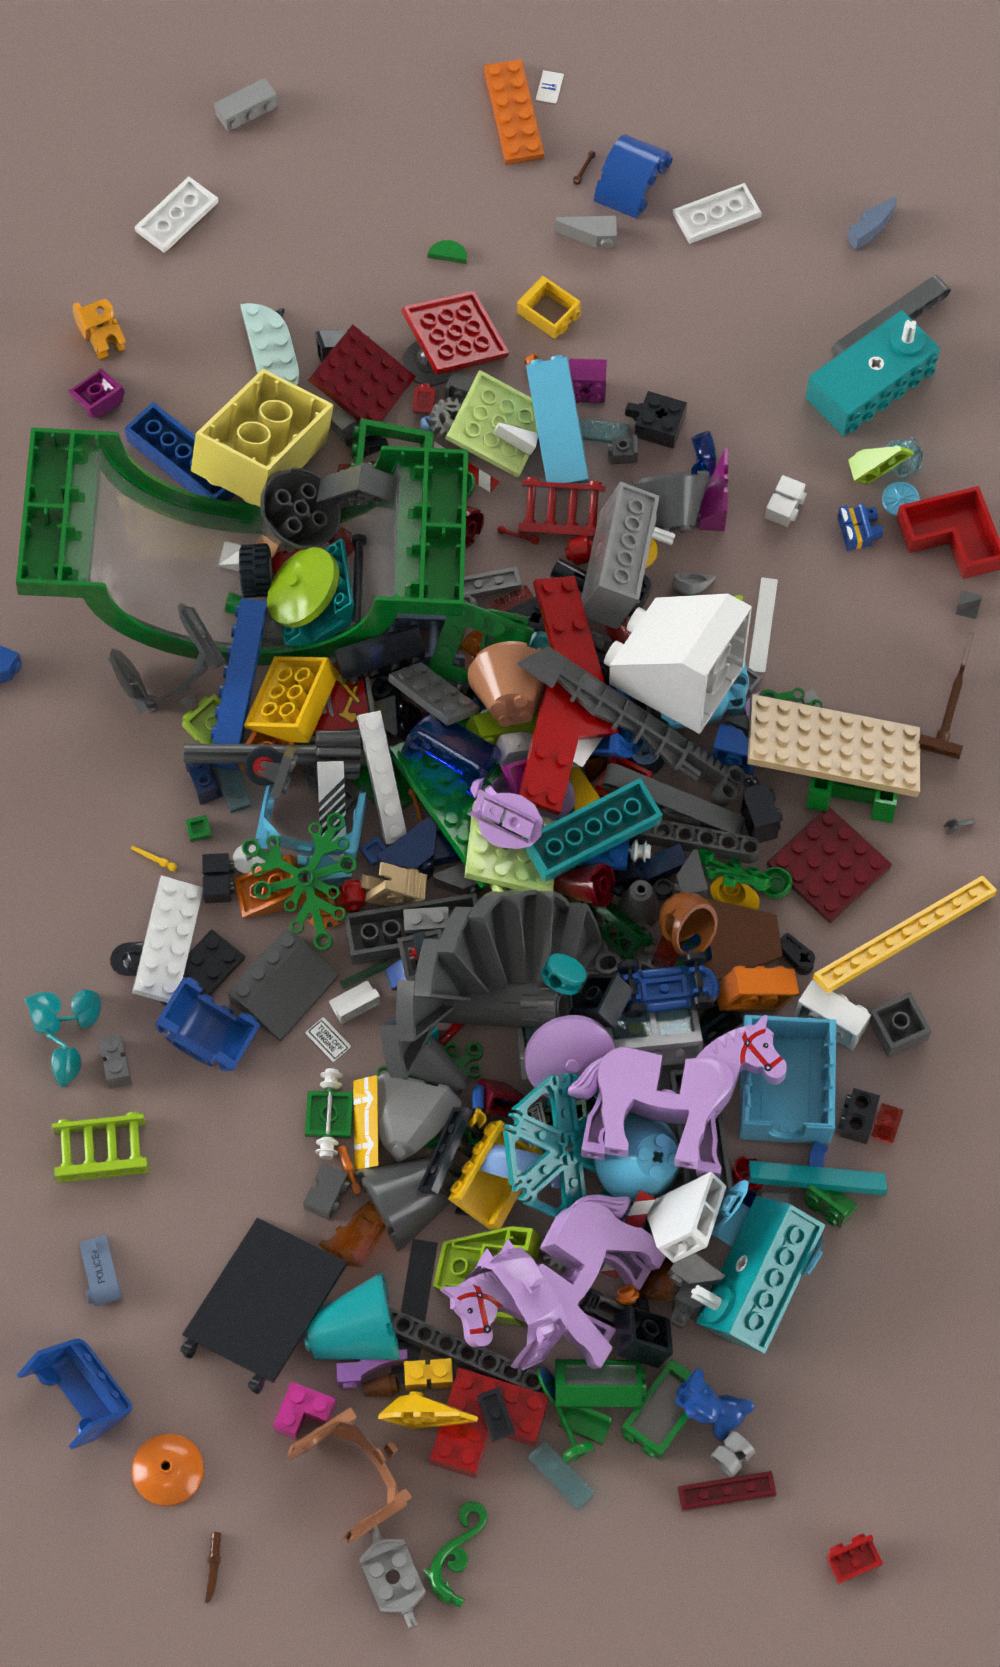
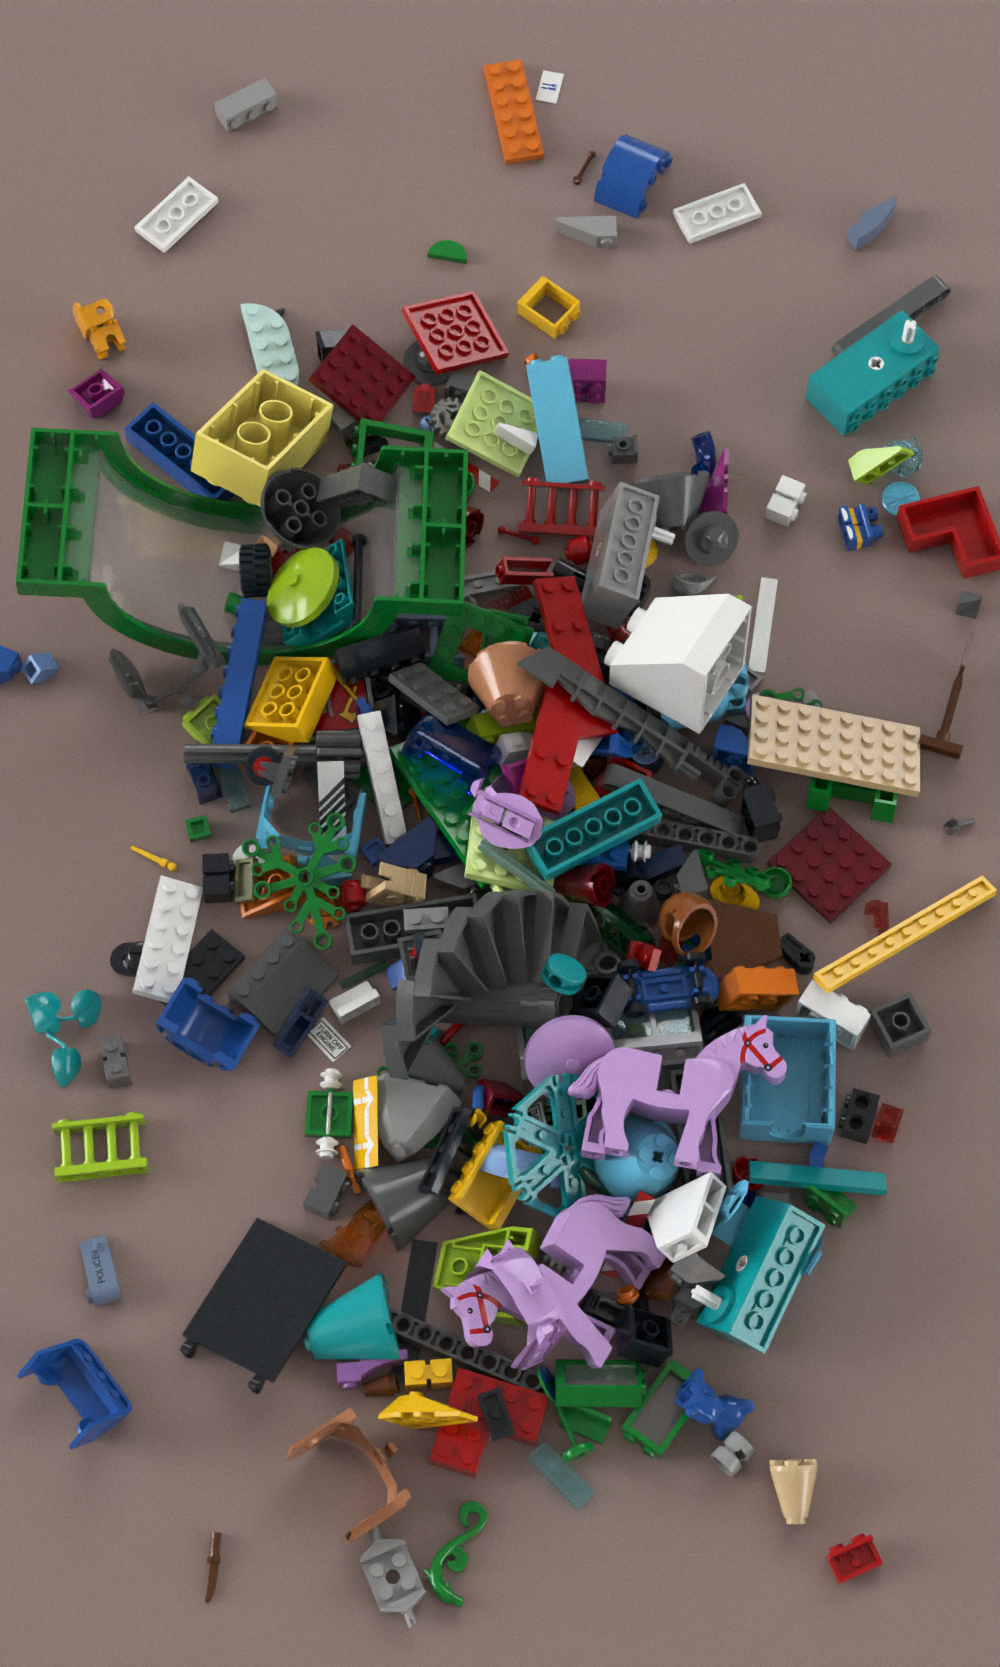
orange dish [132,1434,204,1506] -> none
dark pink brick [273,1382,337,1440] -> none
black hinge [625,391,687,449] -> none
dark red tile [678,1471,777,1512] -> none
none -> medium blue brick [21,652,60,685]
none -> olive tile [235,857,258,904]
none -> dark blue slope [273,986,329,1058]
none -> blue plate [356,697,375,715]
none -> sand green axle [478,838,555,891]
none -> red window [495,556,554,586]
none -> piece [578,1166,614,1197]
none -> red bracket [625,940,662,972]
none -> dark grey hat [684,511,739,566]
none -> tan cone [769,1458,818,1524]
none -> clear red bracket [864,900,889,935]

